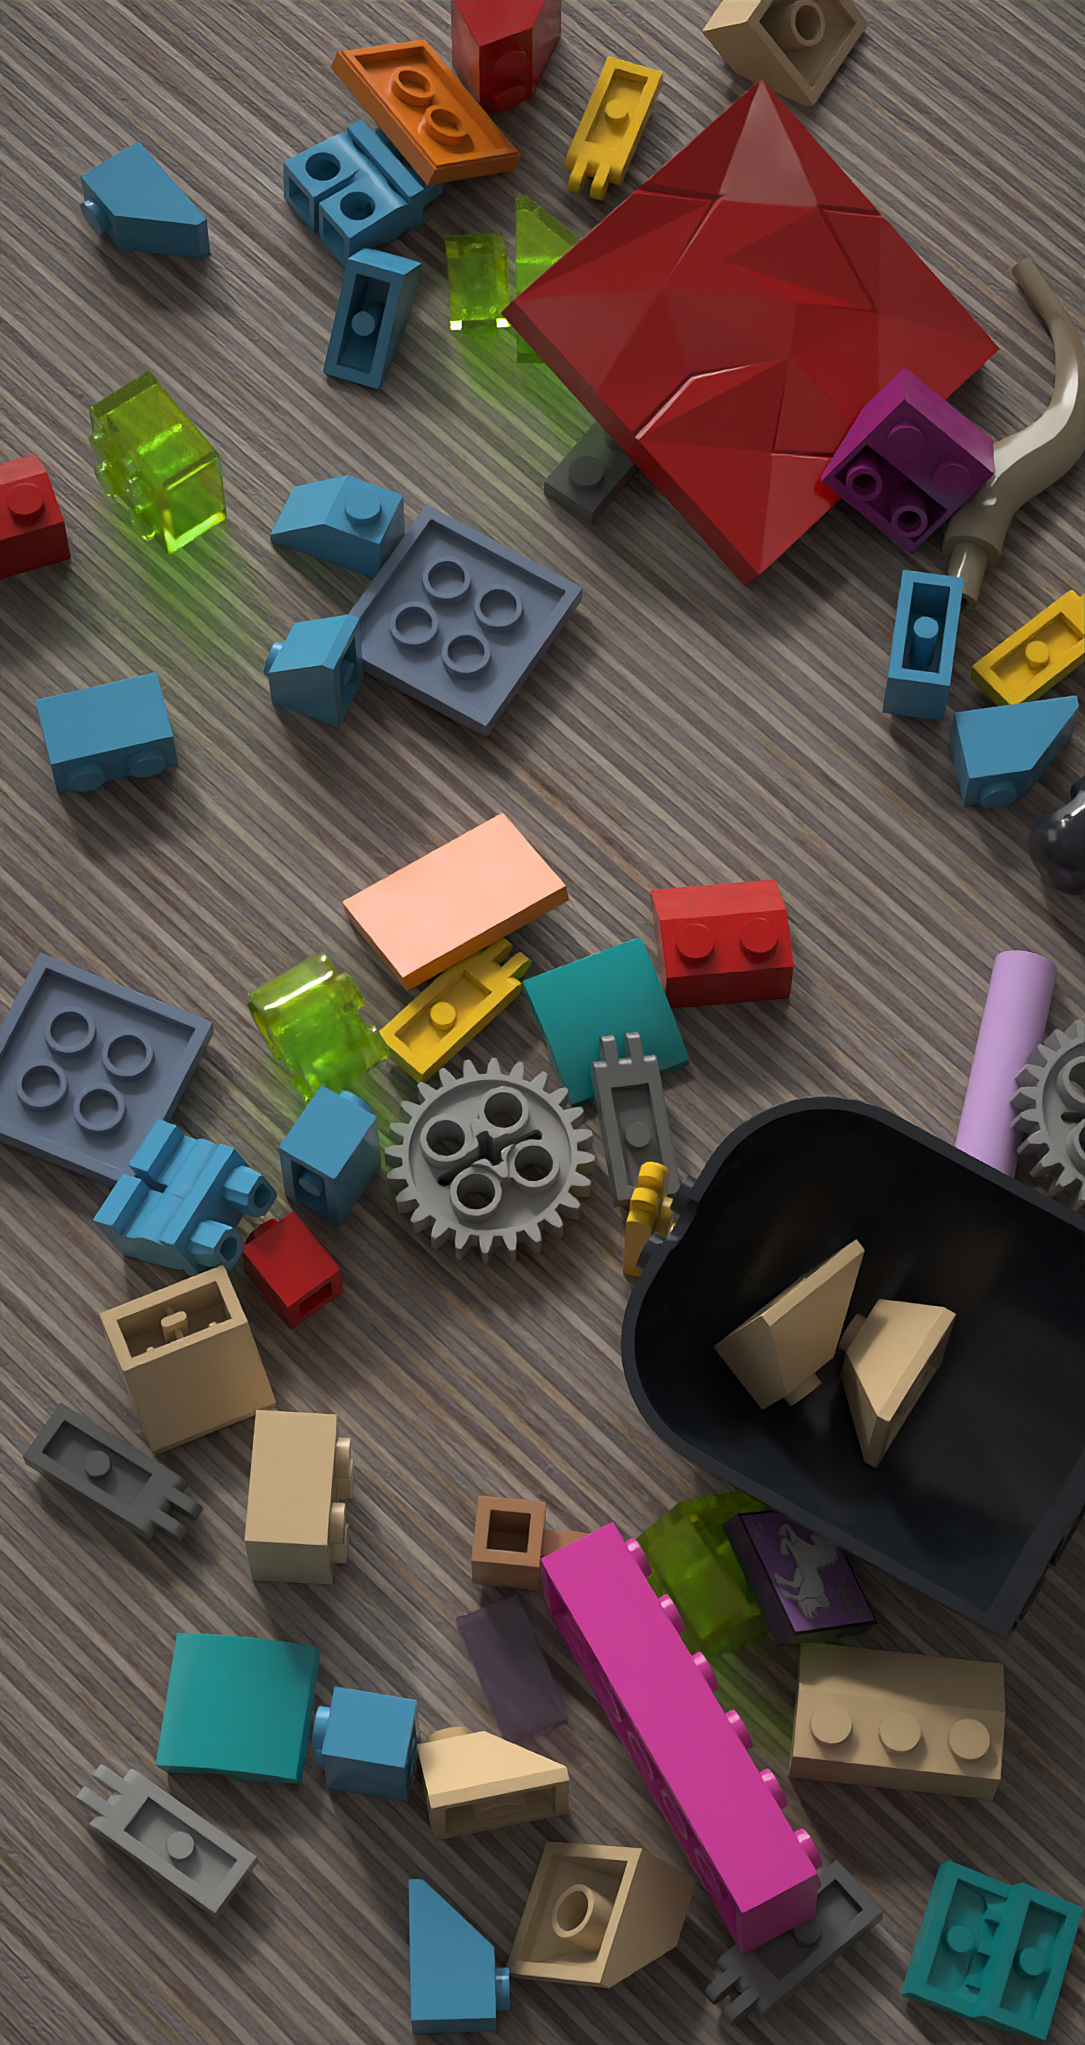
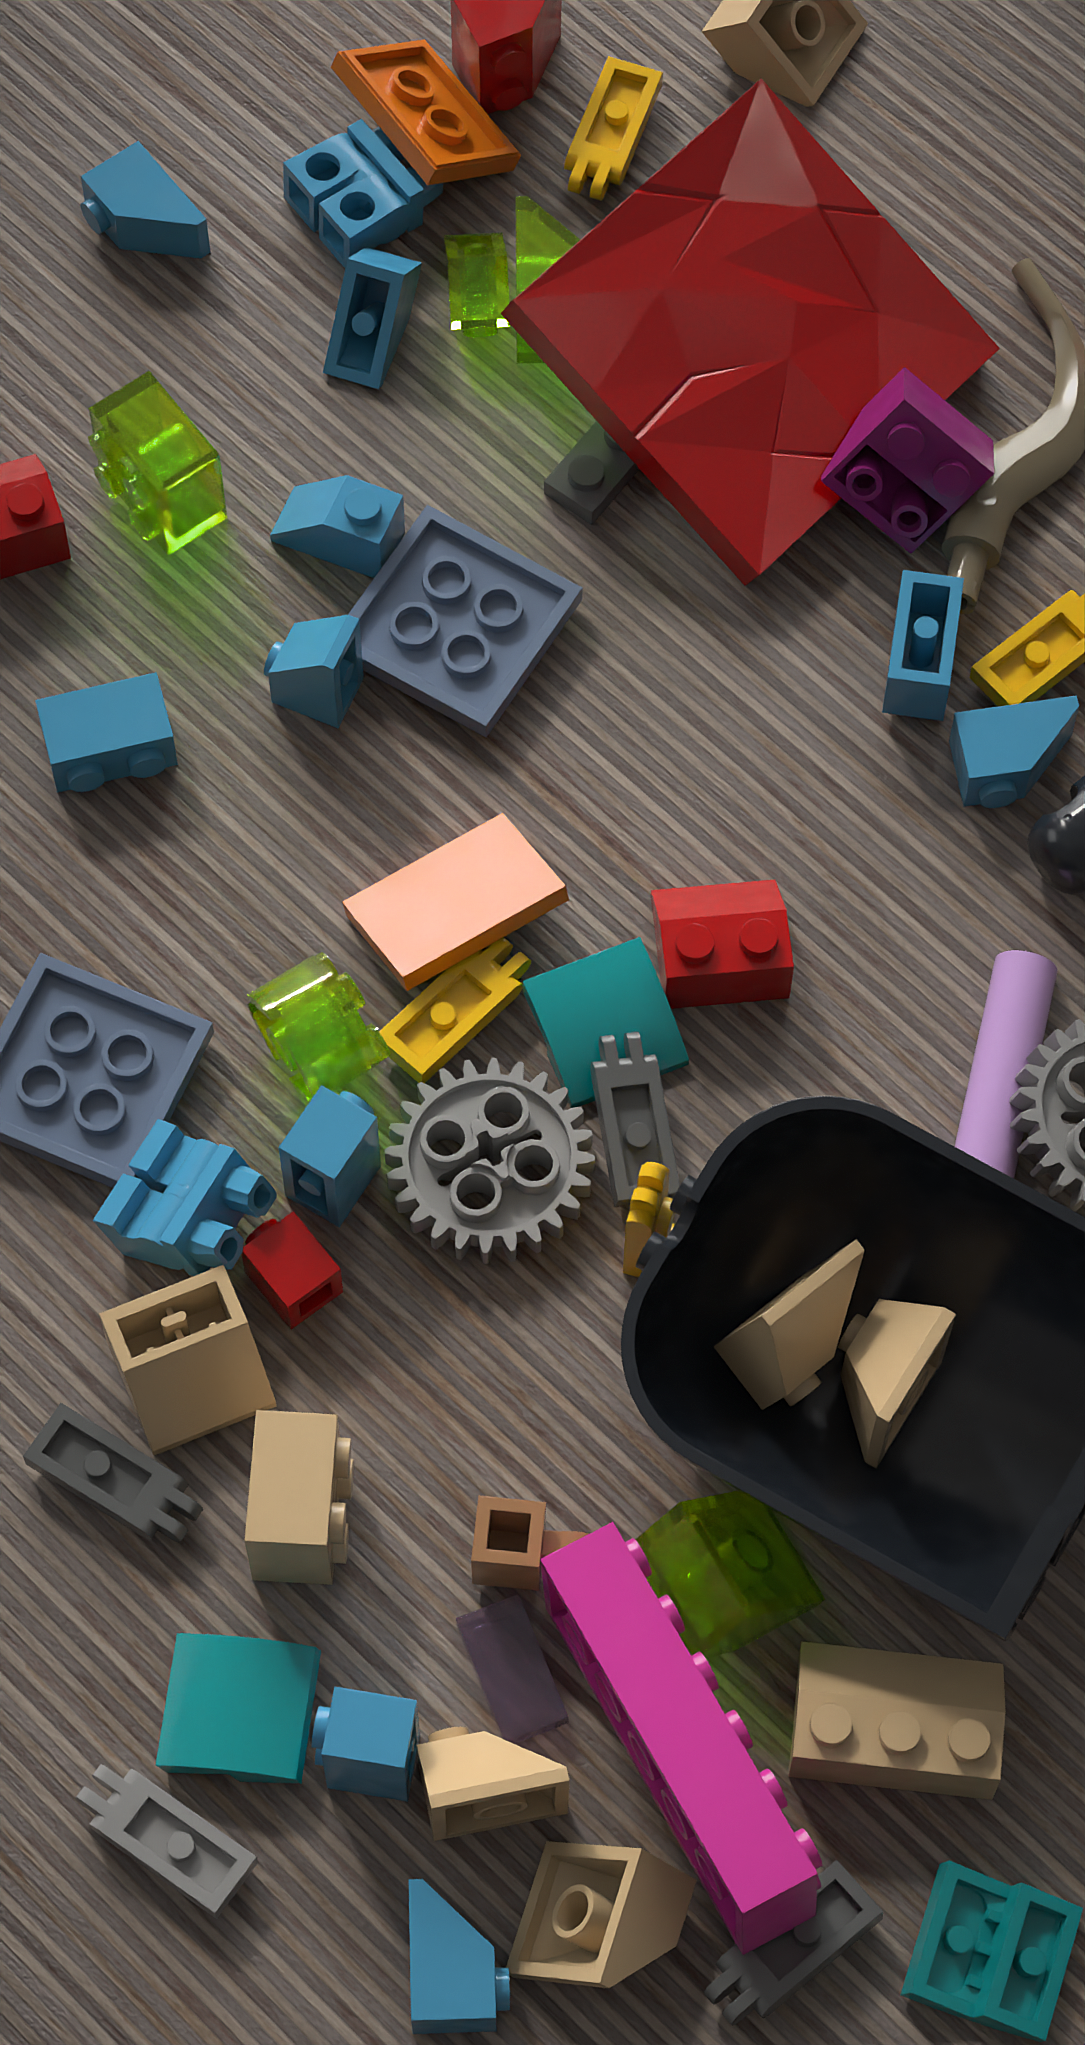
tile [722,1510,878,1647] -> none

